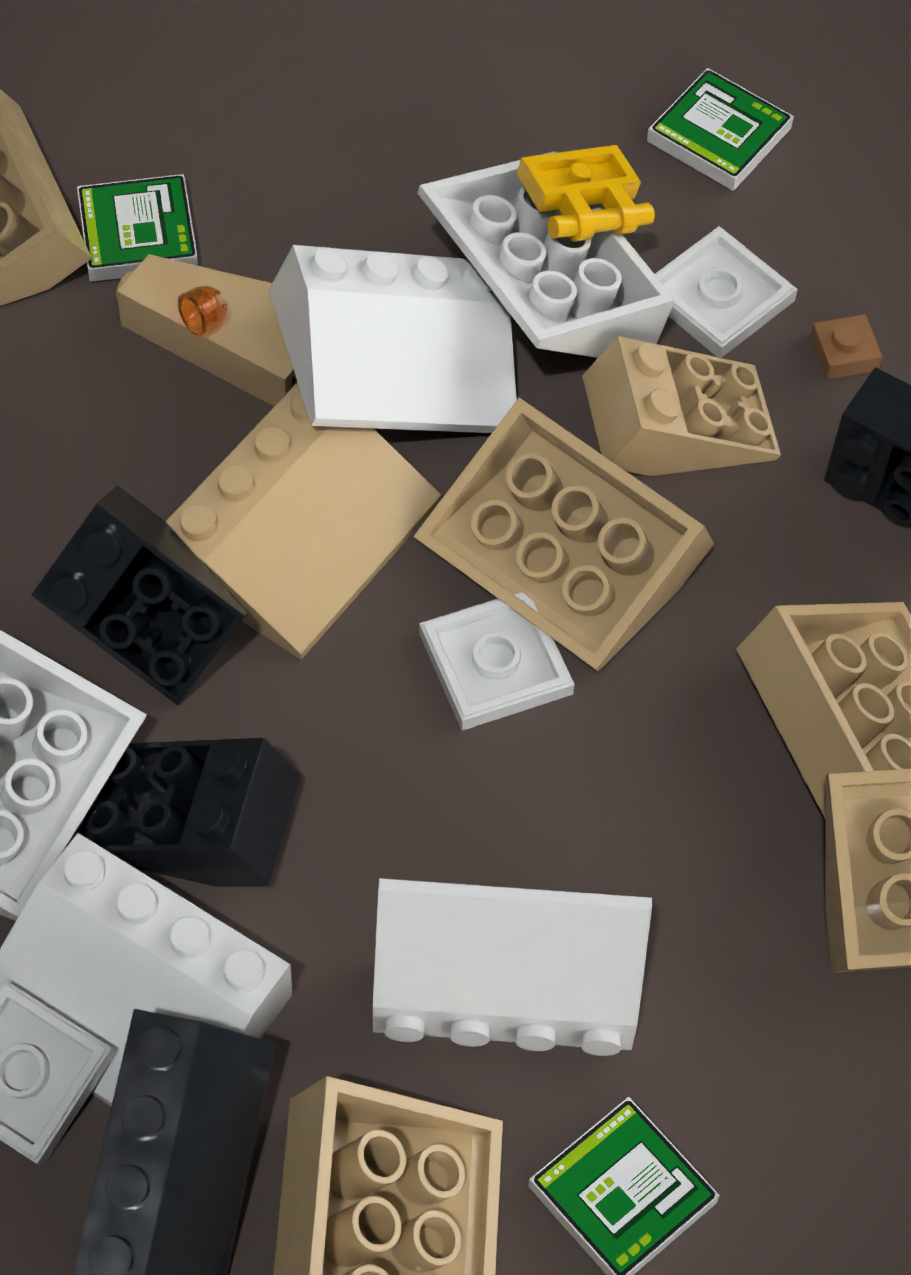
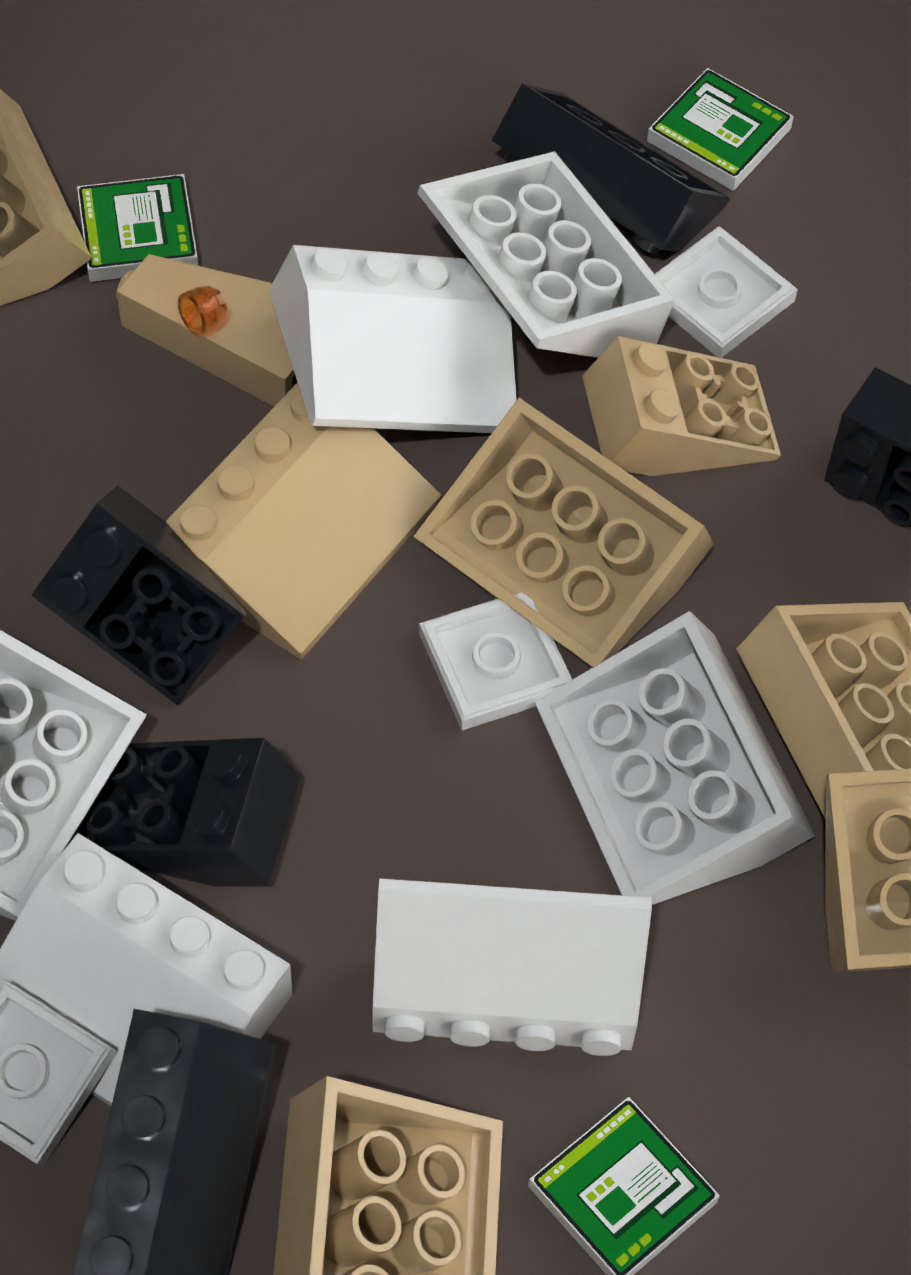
yellow plate [516,145,655,242] -> none
medium nougat plate [810,314,883,380] -> none
none -> black slope [491,84,730,254]
none -> white slope [535,611,815,905]

